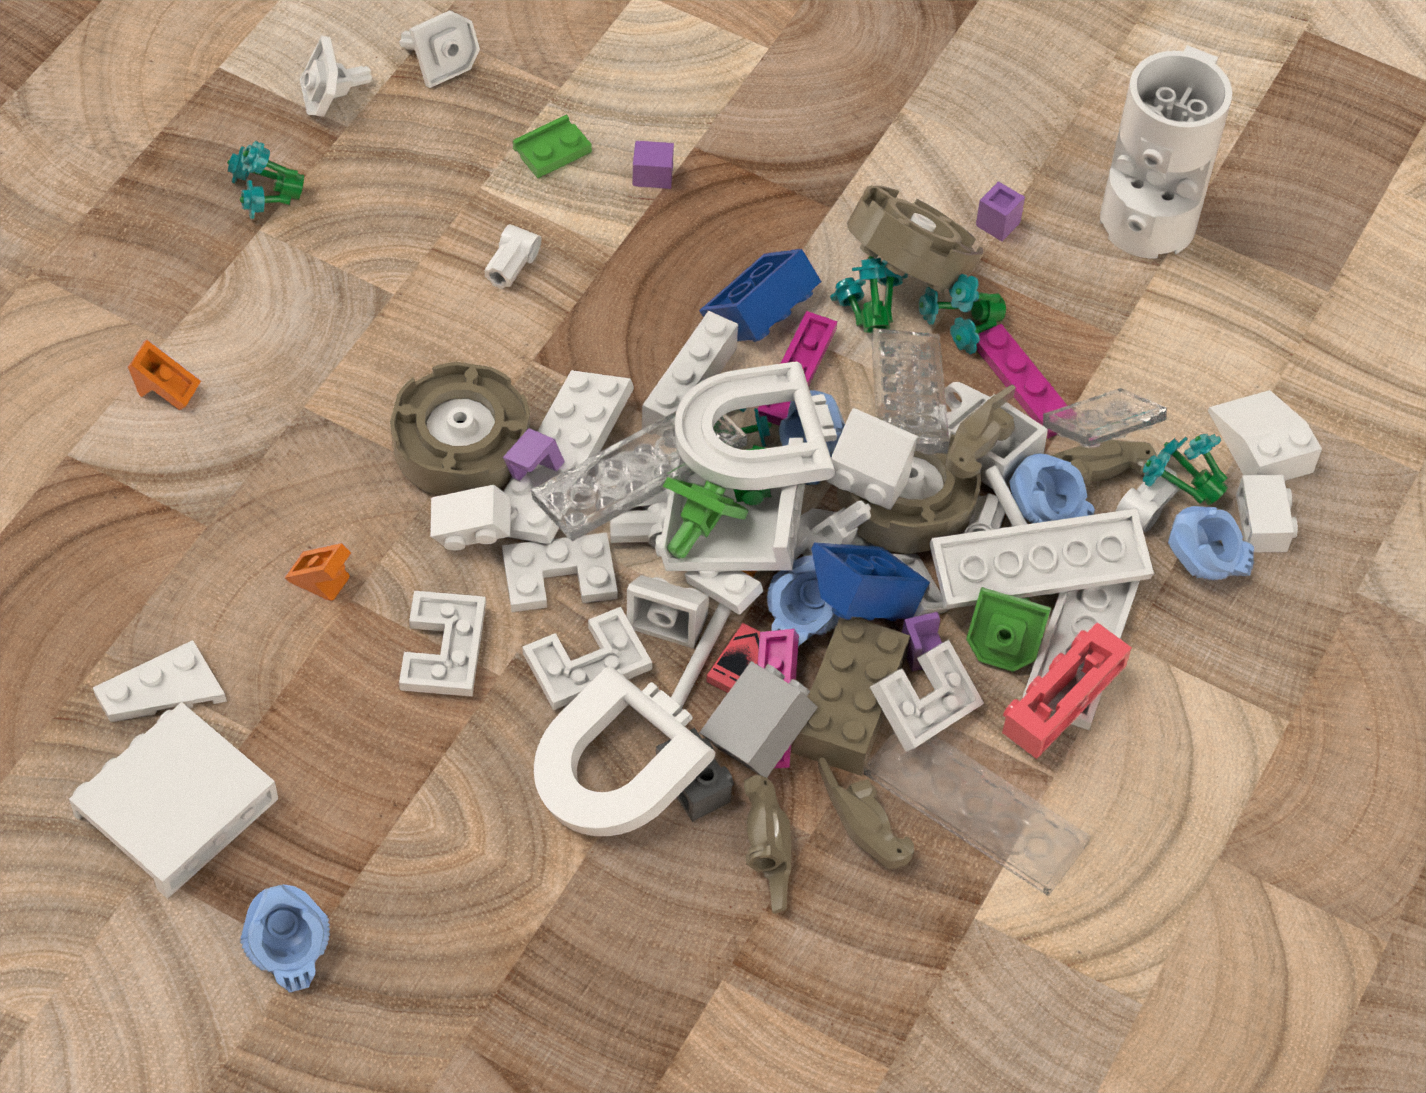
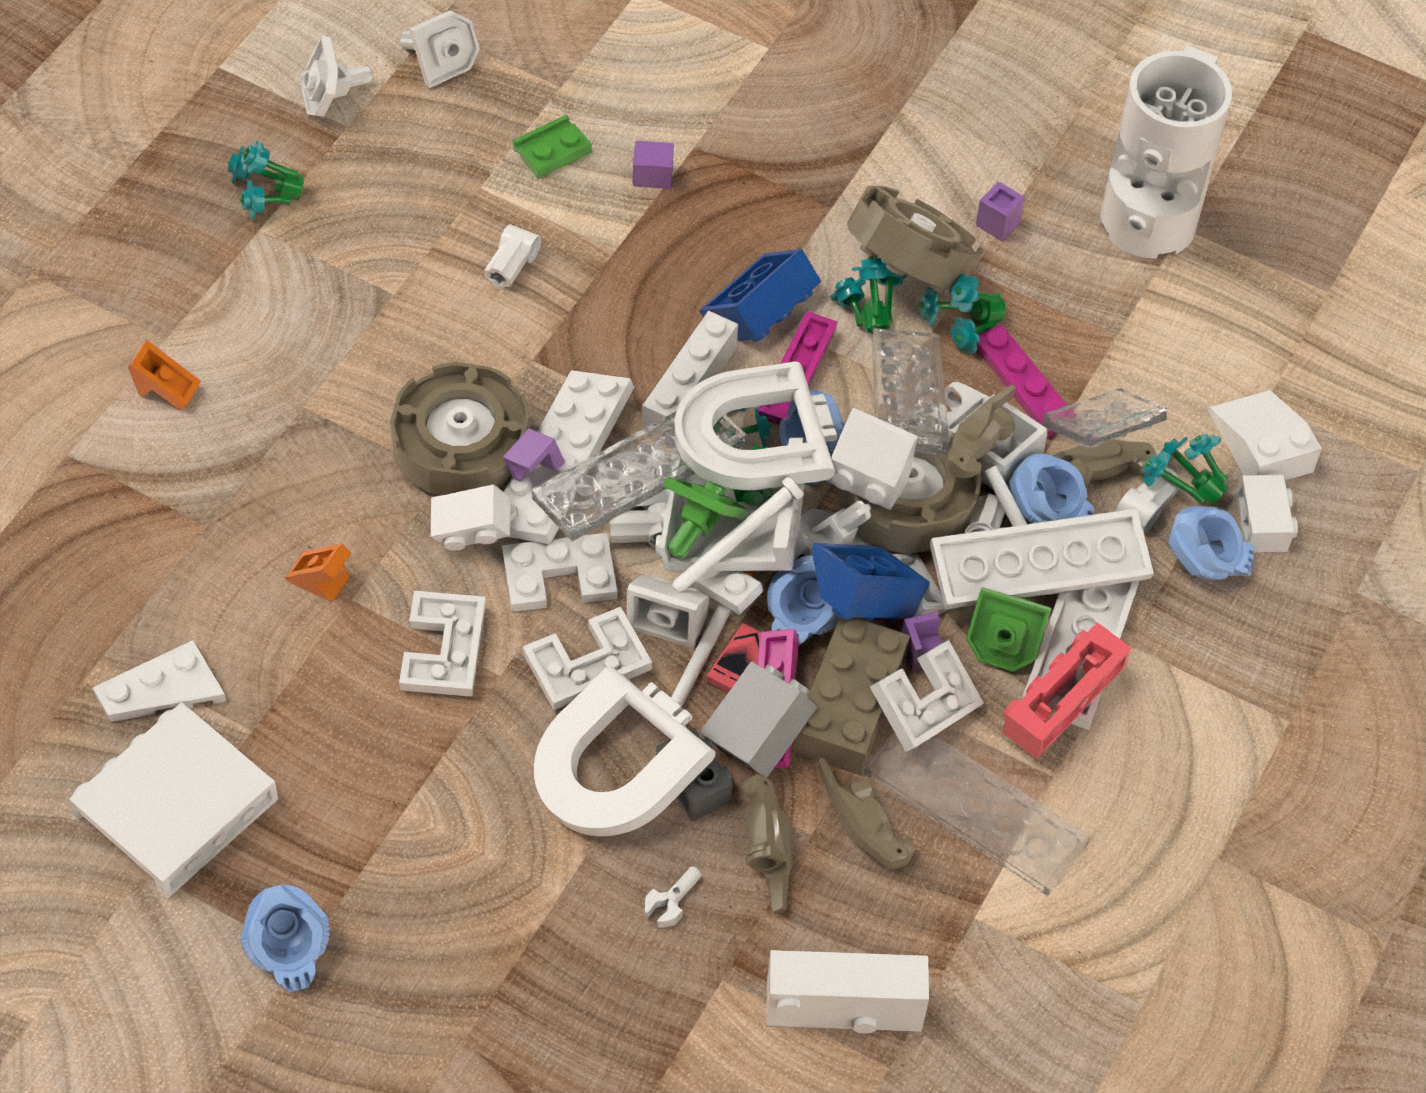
none -> white bar [645,867,702,928]
none -> white bar [672,476,804,592]
none -> white brick [766,950,929,1034]

